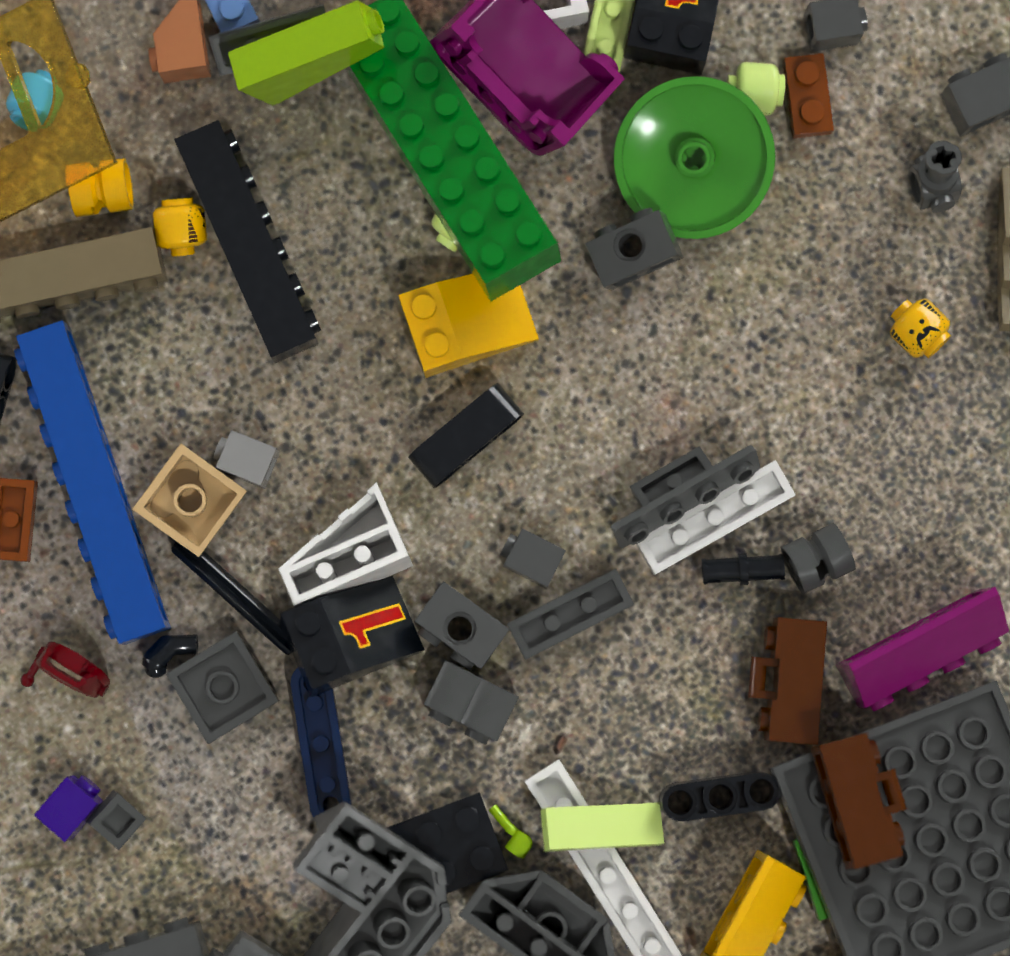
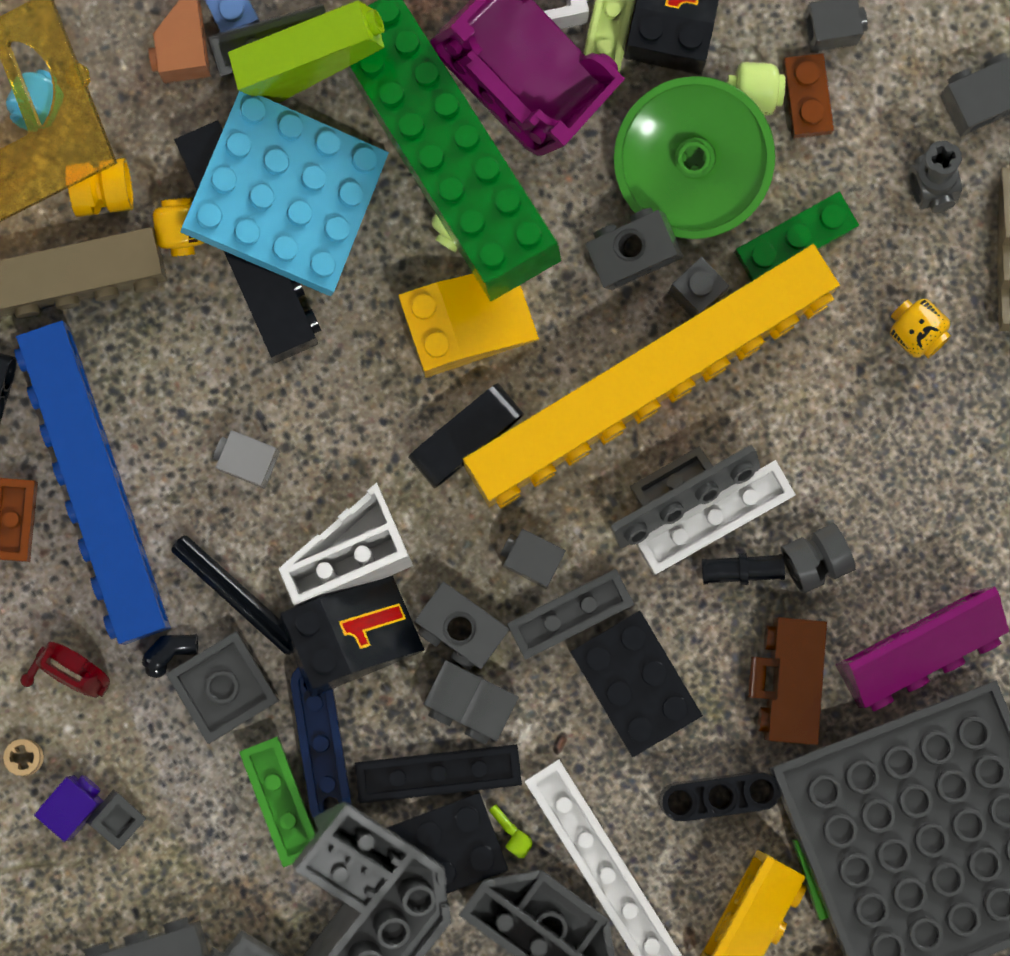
tan slope [132,443,247,557] -> none
yellowish green tile [540,802,664,852] -> none
reddish brown piece [811,732,907,870] -> none
none -> tan bush [3,739,44,776]
none -> medium azure plate [180,91,389,297]
none -> bright green plate [239,736,316,868]
none -> black tile [355,744,522,804]
none -> yellow brick [463,244,840,509]
none -> black plate [570,611,703,757]
none -> dark grey brick [668,257,729,318]
none -> green plate [734,191,859,282]

